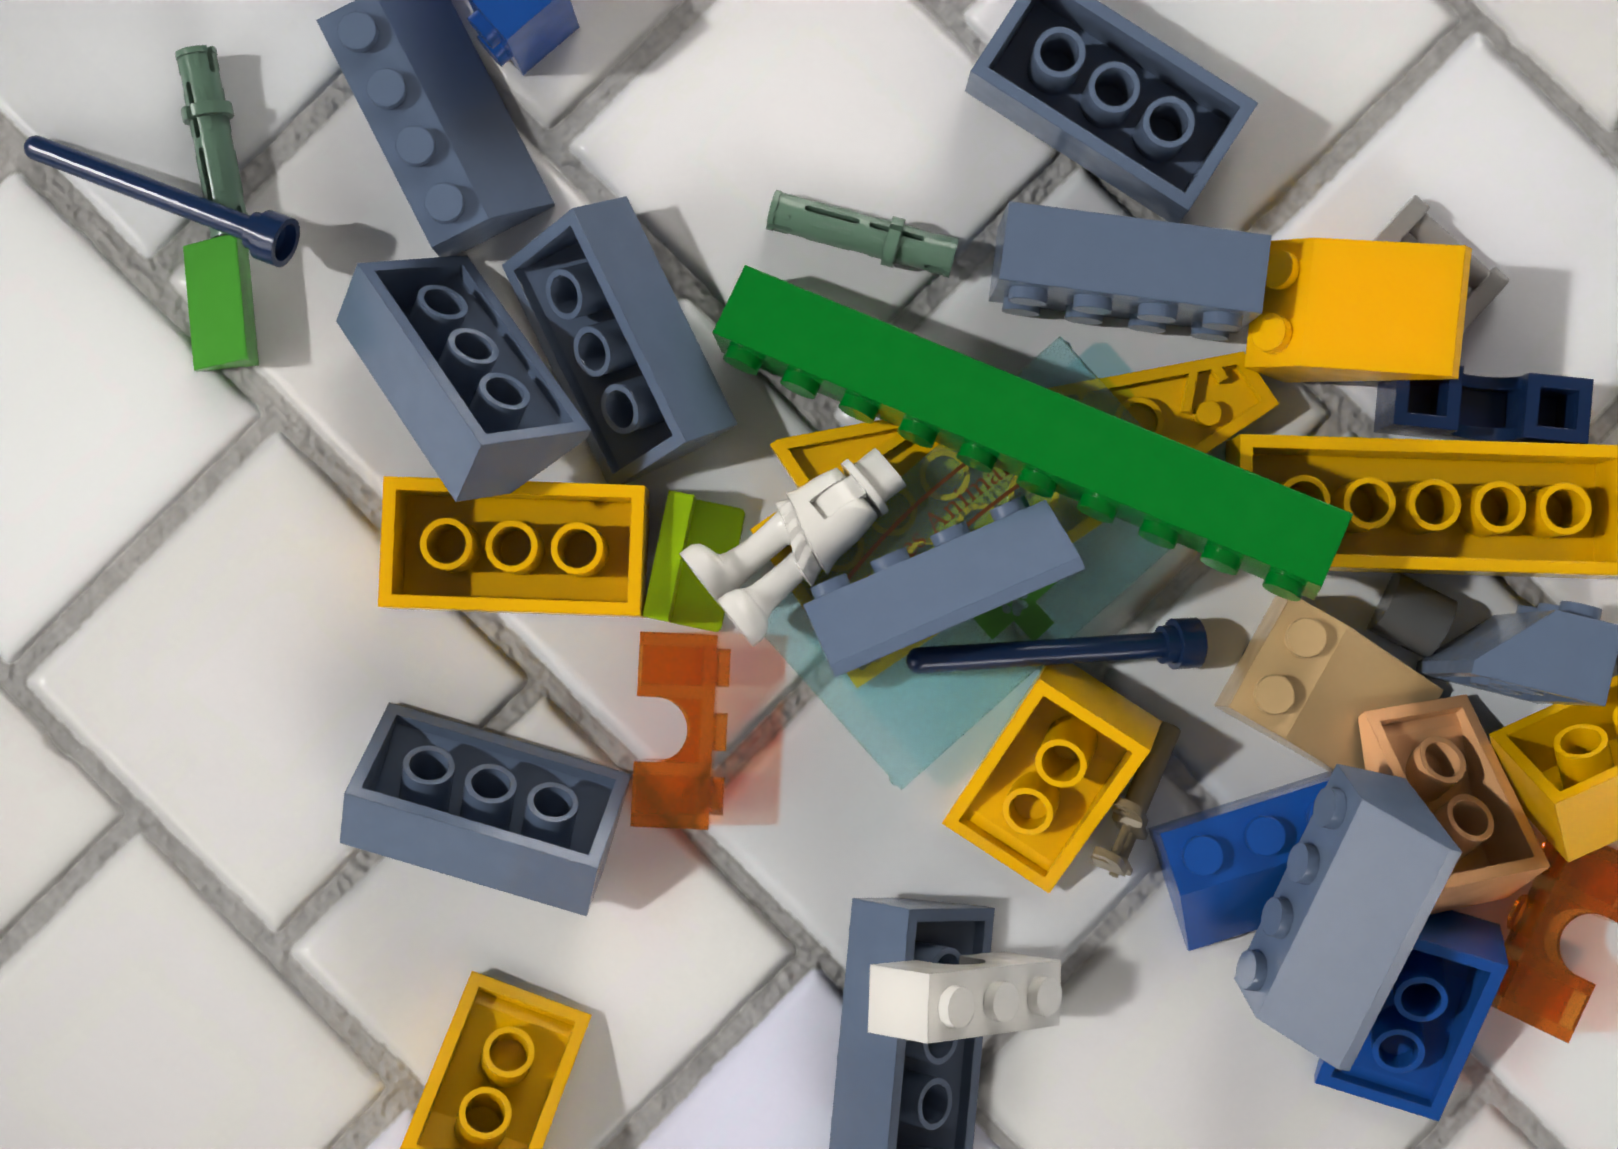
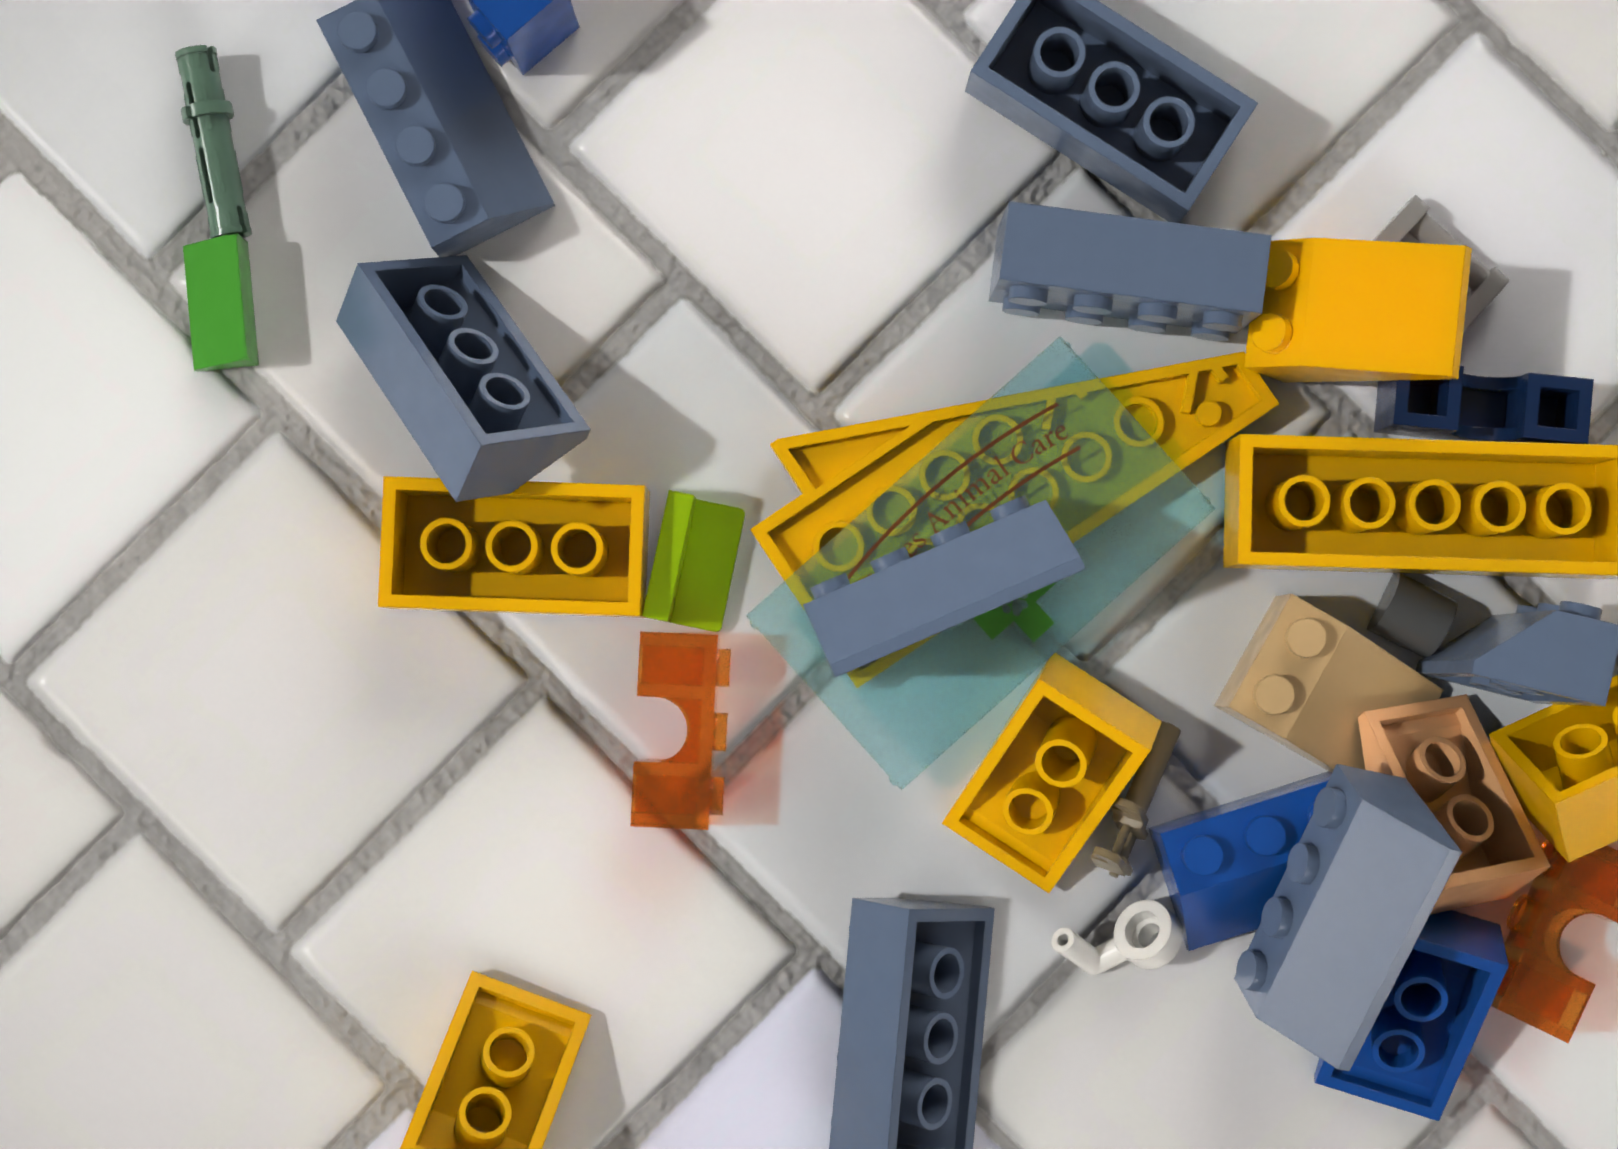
dark blue piece [24,135,300,267] -> none
sand blue slope [340,702,632,916] -> none
sand blue slope [502,196,738,485] -> none
white piece [679,448,906,647] -> none
green brick [712,265,1353,601] -> none
sand green pin [766,190,959,278] -> none
white arch [868,952,1062,1044] -> none
dark blue piece [906,617,1208,674] -> none
none -> white plate [1051,899,1183,975]

